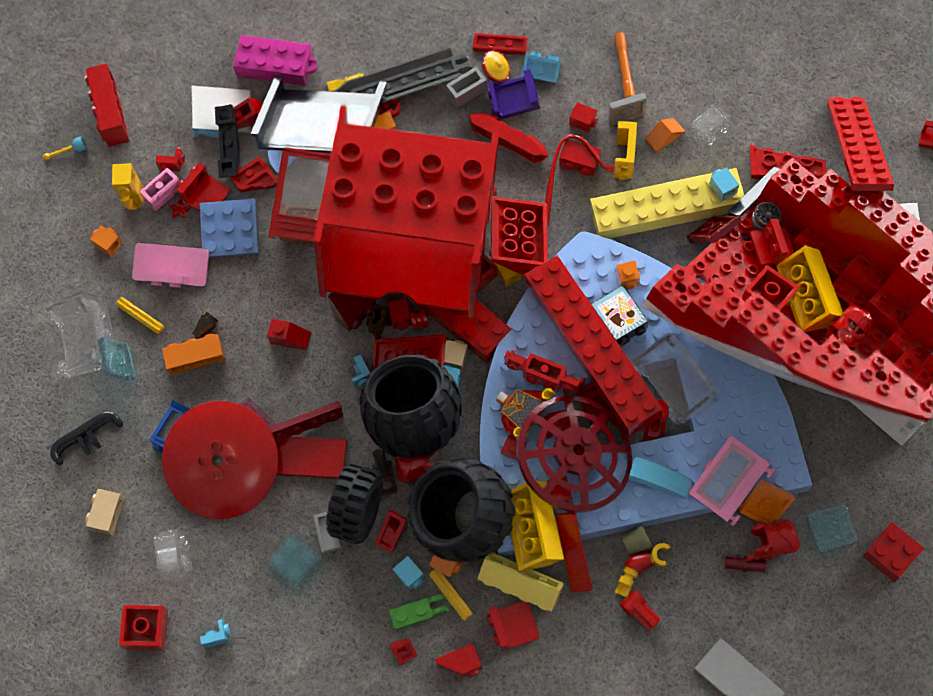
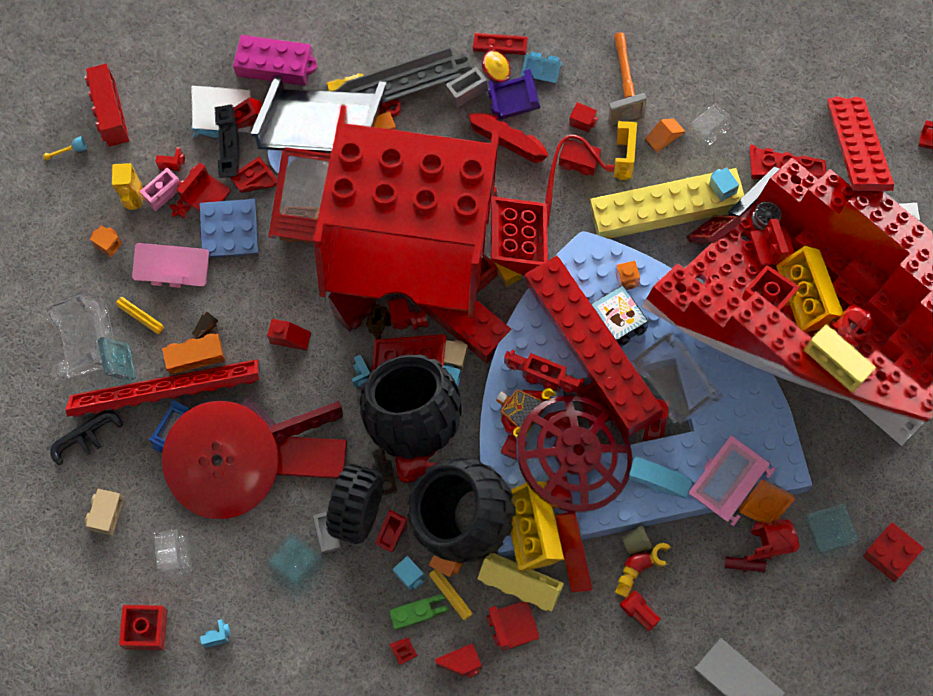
none -> red plate [65,359,260,417]
none -> light yellow brick [804,325,875,393]

